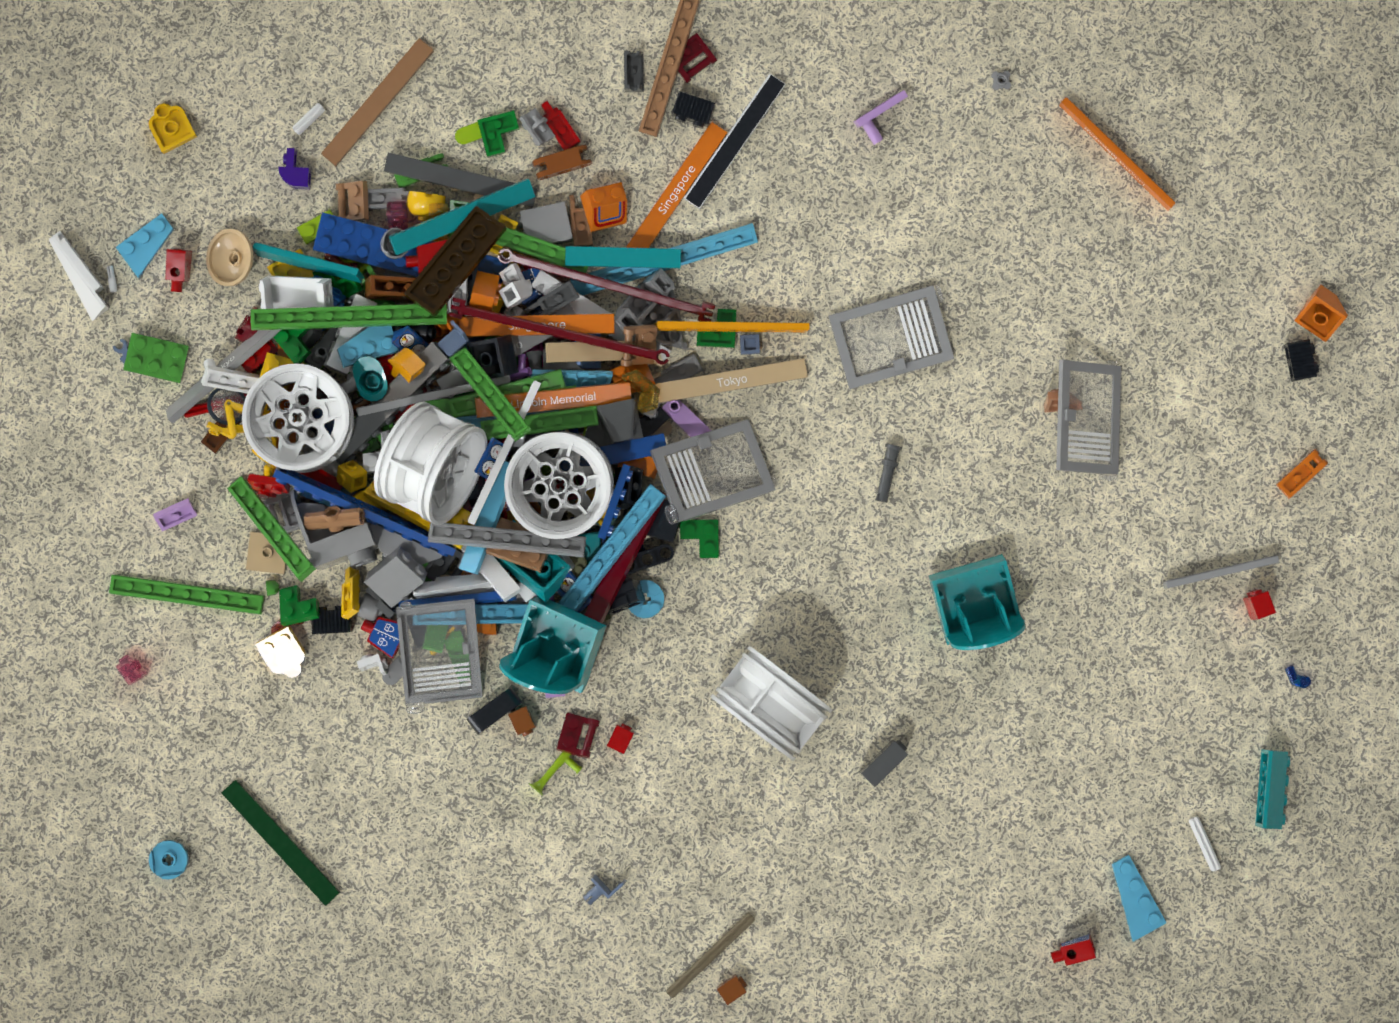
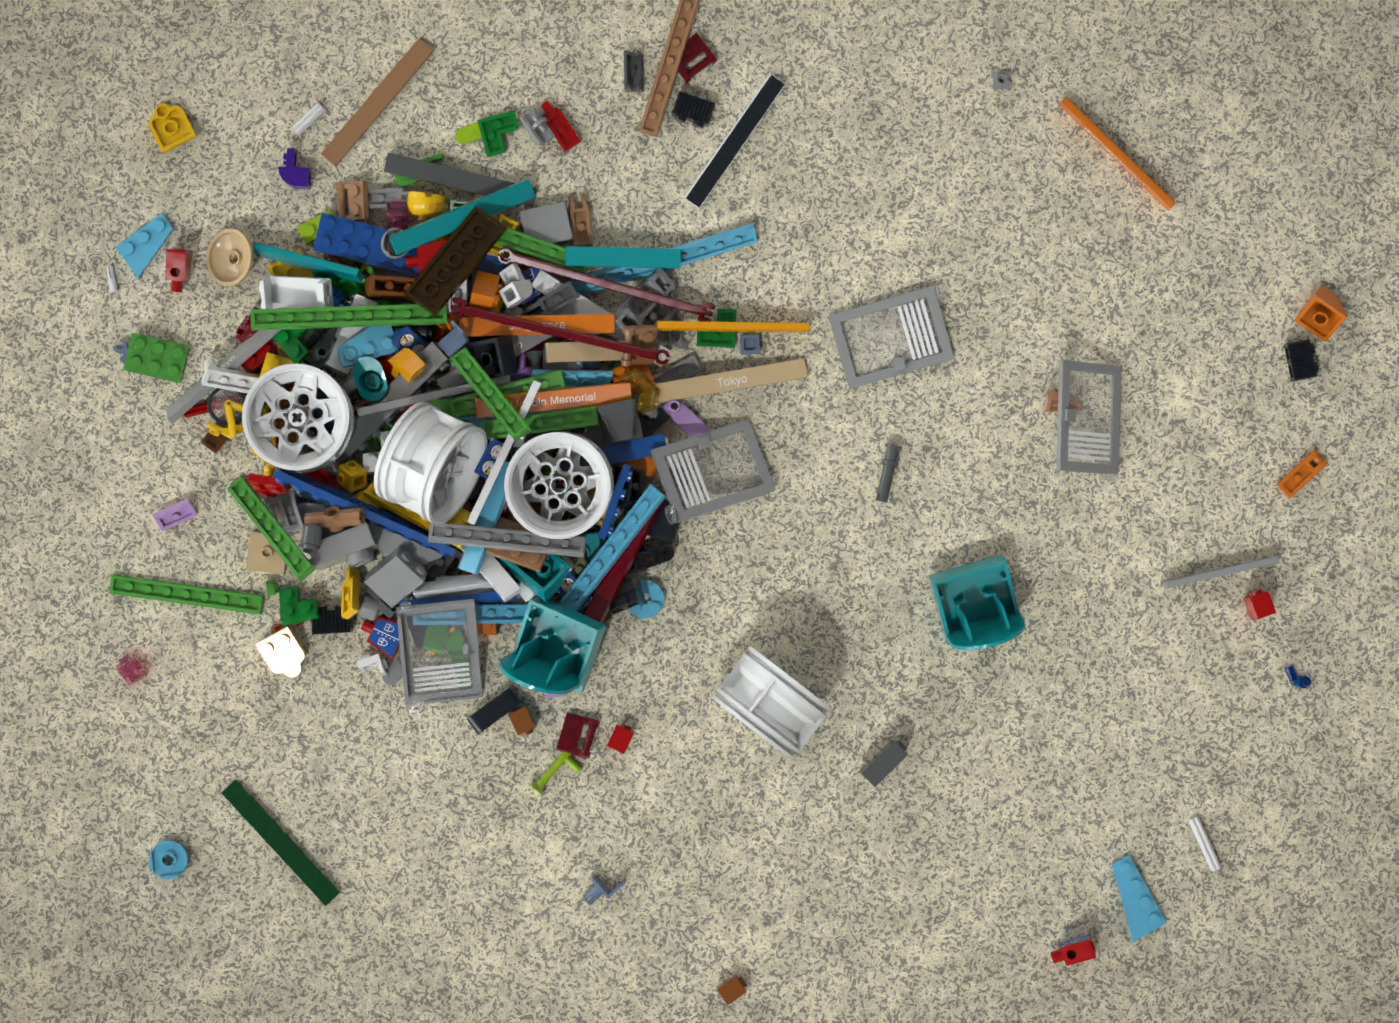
white wedge [49,231,110,321] -> none
dark orange piece [532,145,592,180] -> none
orange slope [580,182,627,232] -> none
orange tile [626,122,727,248] -> none
dark tan axle [666,913,755,998] -> none
green plate [680,520,719,558] -> none
lavender piece [853,90,908,145] -> none
teal slope [1255,749,1290,829] -> none
none -> dark grey brick [300,523,322,554]

